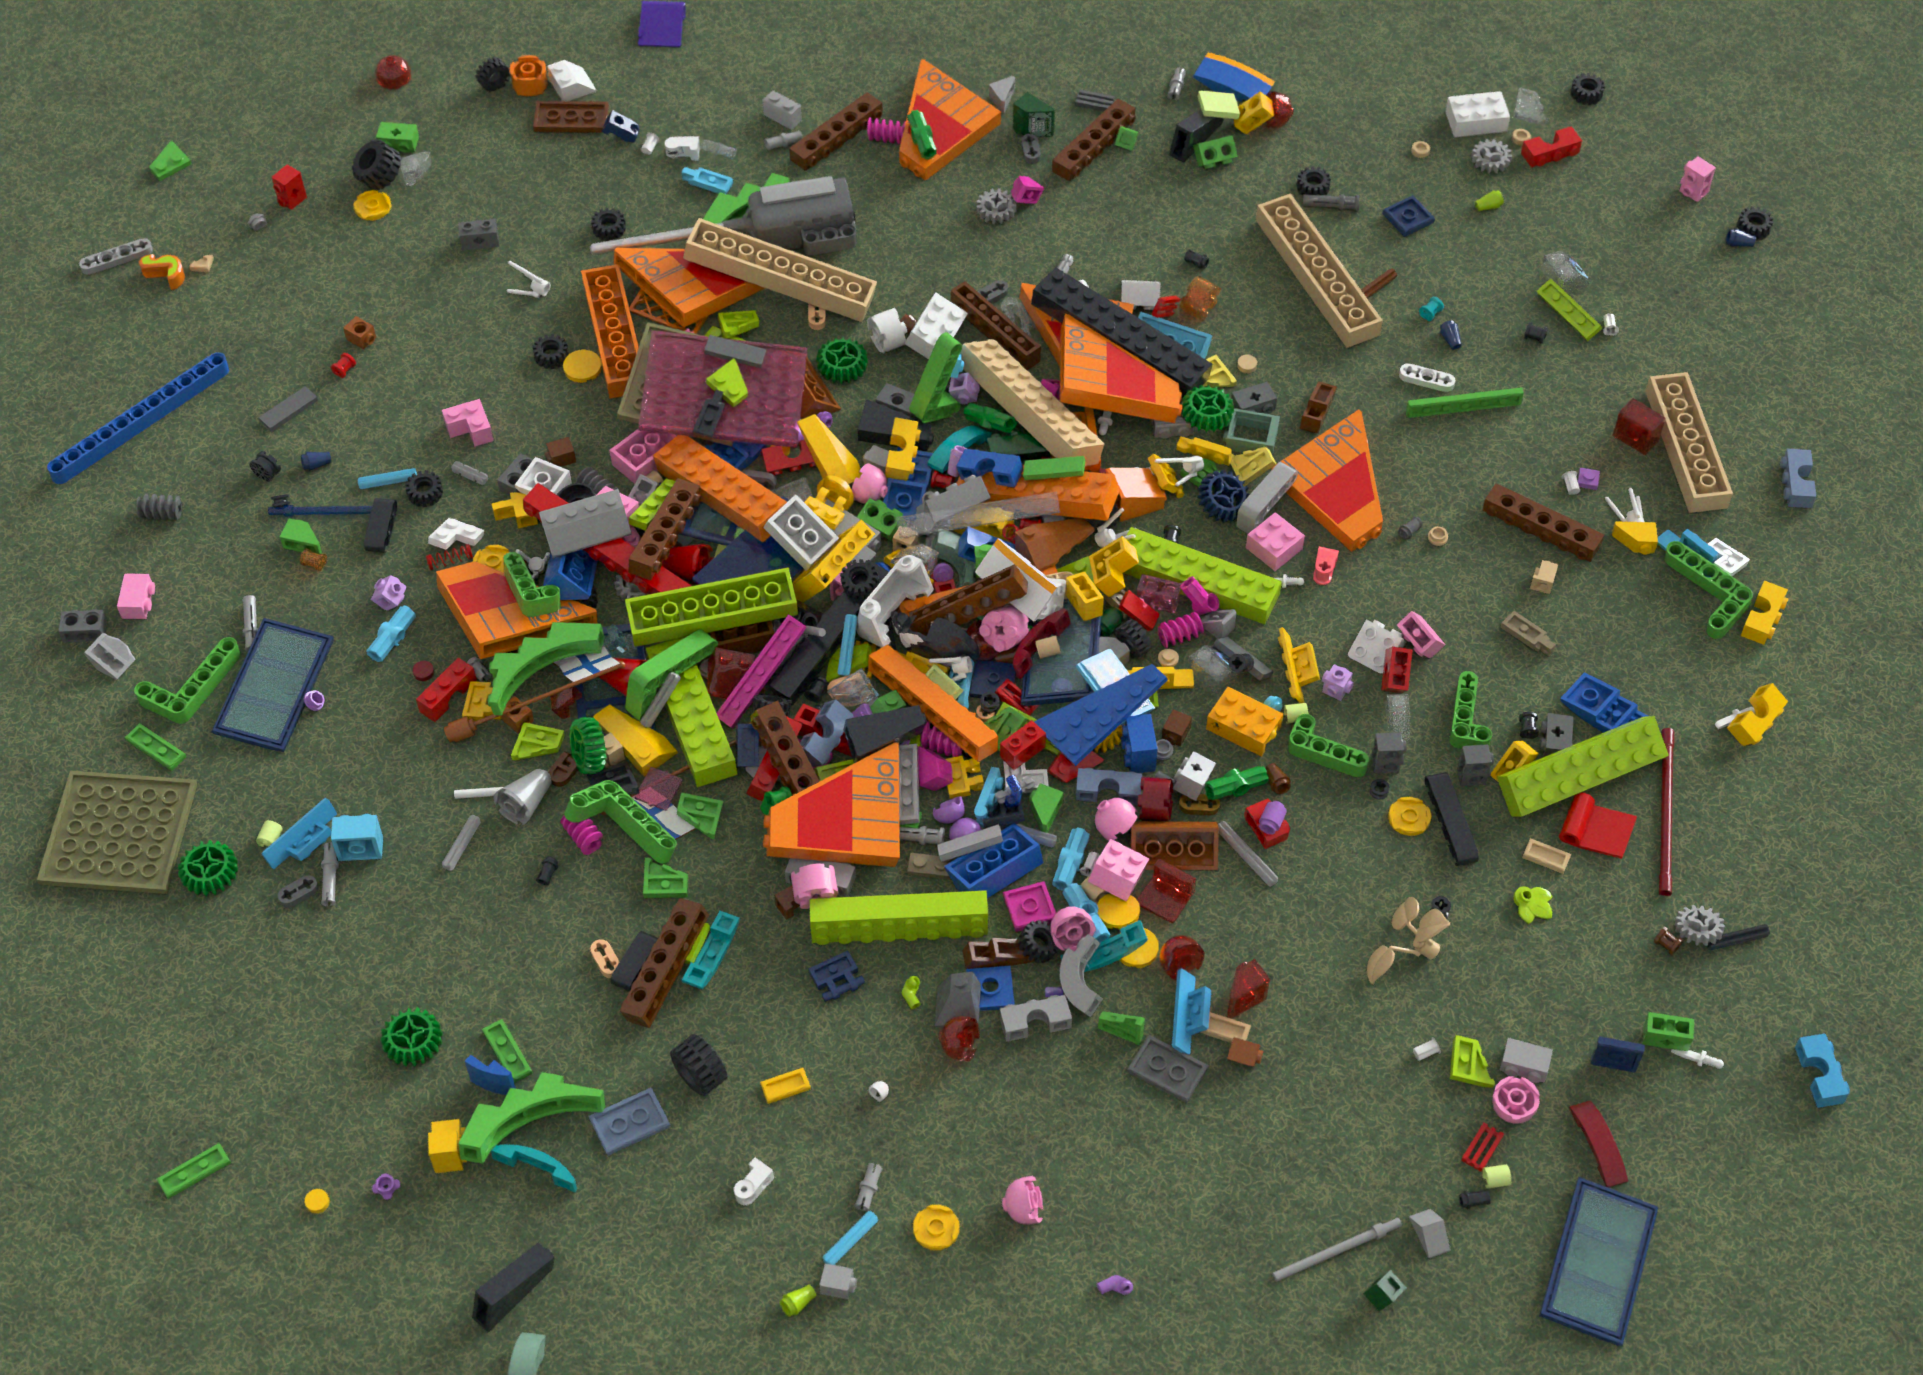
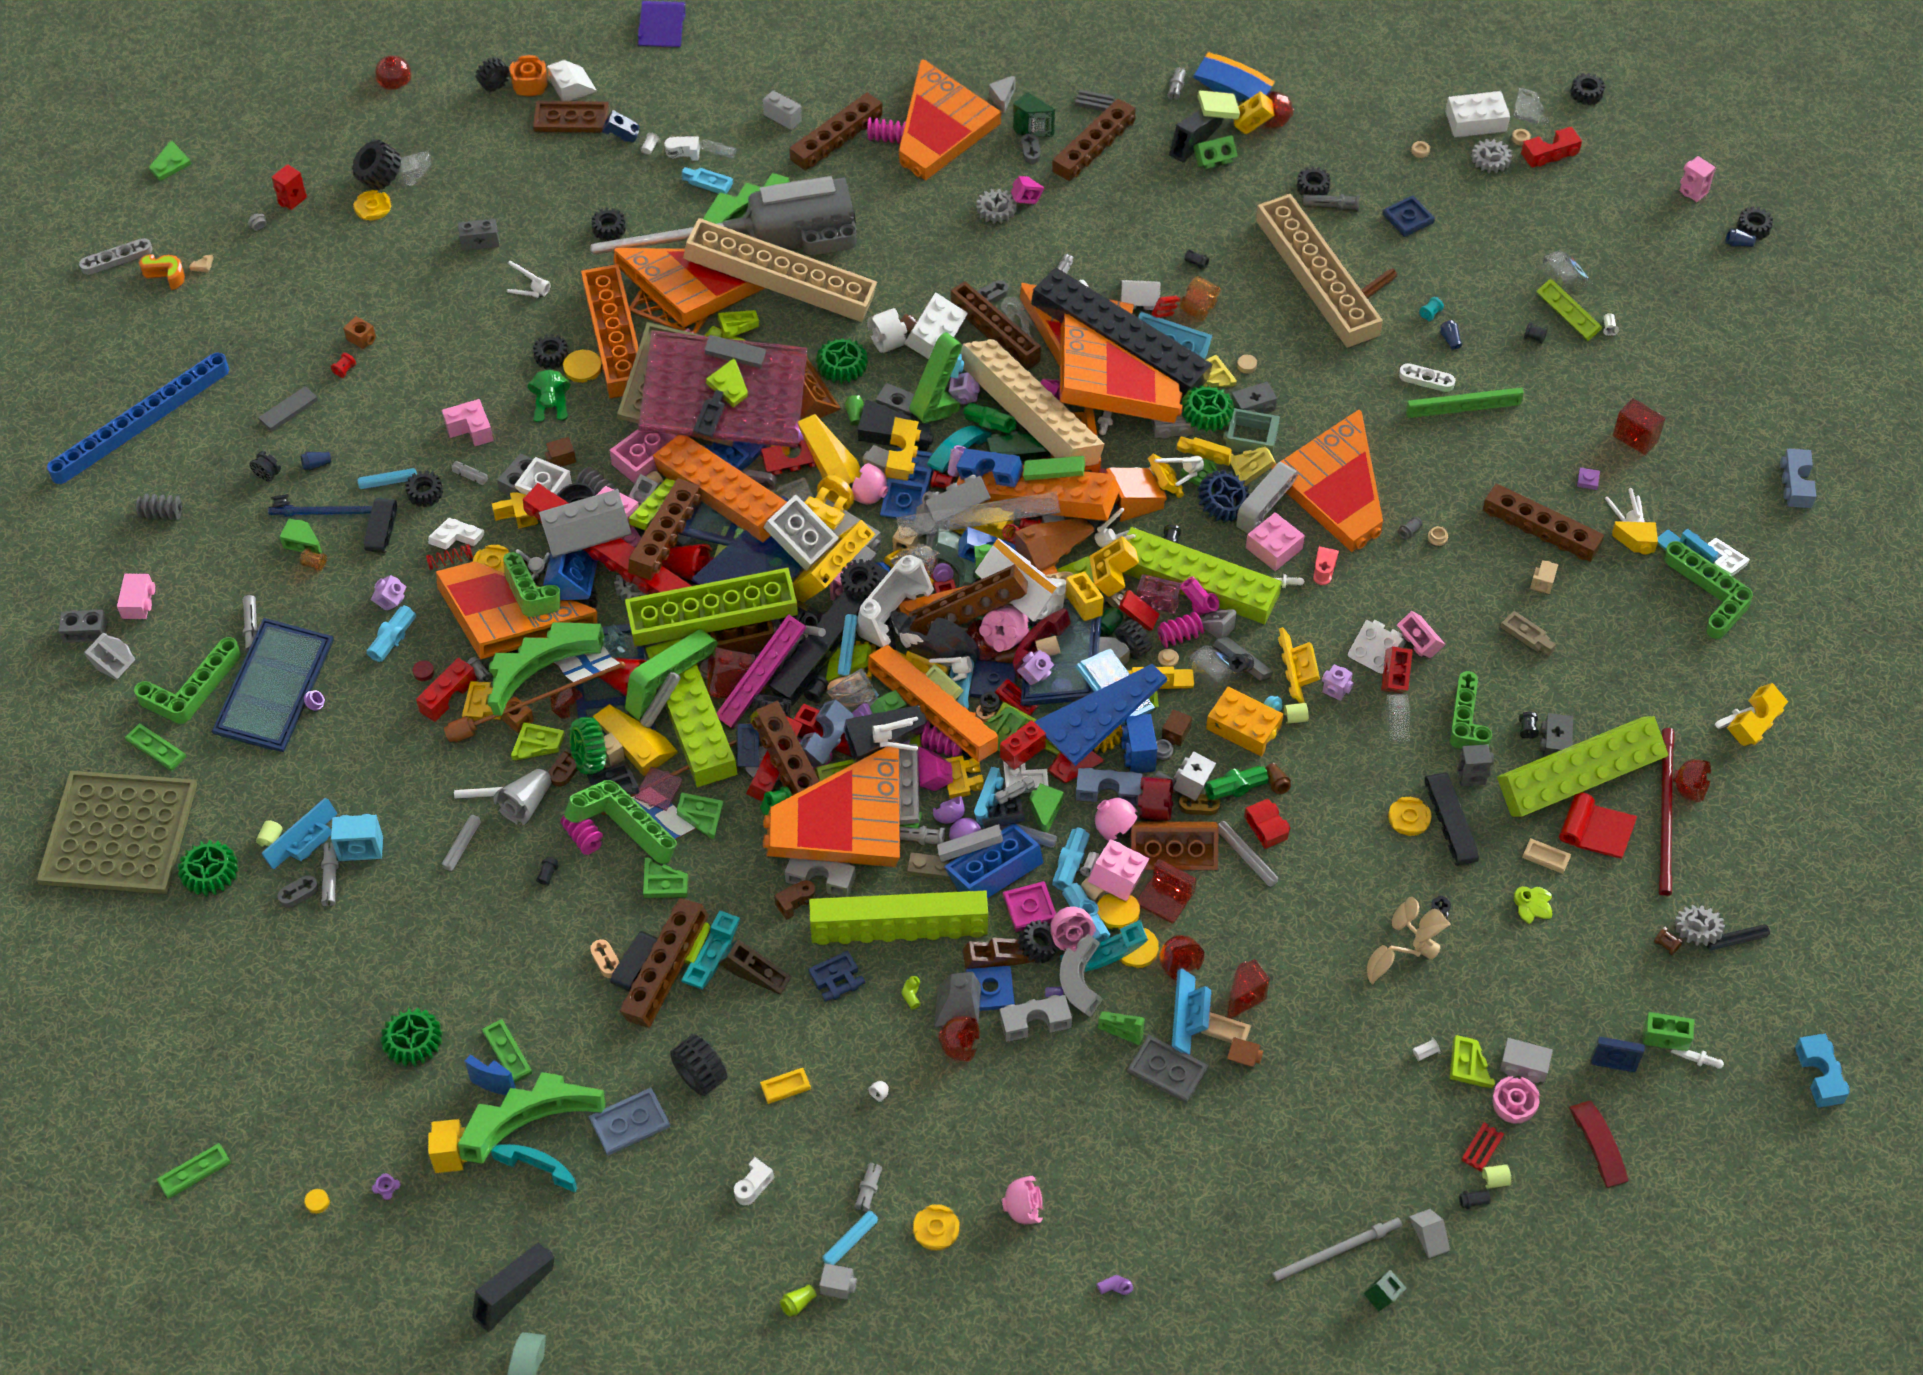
bright green brick [376,122,419,153] -> none
light grey pin [765,130,802,150] -> none
bright pink brick [791,864,838,909] -> none
light nougat beam [808,303,826,330] -> none
medium lavender plate [817,412,833,428] -> none
bright green brick [857,498,906,542] -> none
green piece [907,110,937,160] -> none
clear blue arm [1005,775,1023,807] -> none
bright green tile [1115,126,1138,151] -> none
medium lavender brick [1259,801,1287,834] -> none
bright green beam [1288,714,1369,777] -> none
reddish brown slope [1300,381,1337,434] -> none
black bush [1370,779,1390,800] -> none
dark grey brick [1371,732,1407,774] -> none
lime cone [1475,190,1504,211] -> none
yellow slope [1491,741,1539,781] -> none
clear light blue door [1539,1177,1658,1347] -> none
blue slope [1560,672,1648,733] -> none
white piece [1562,471,1580,495] -> none
tan brick [1645,372,1733,513] -> none
yellow arch [1741,581,1788,645] -> none
none -> green piece [527,370,571,423]
none -> dark brown slope [718,939,792,995]
none -> bright green cone [844,395,864,425]
none -> white plant [872,717,918,751]
none -> lavender brick [1017,650,1054,685]
none -> clear red cylinder [1673,759,1711,802]

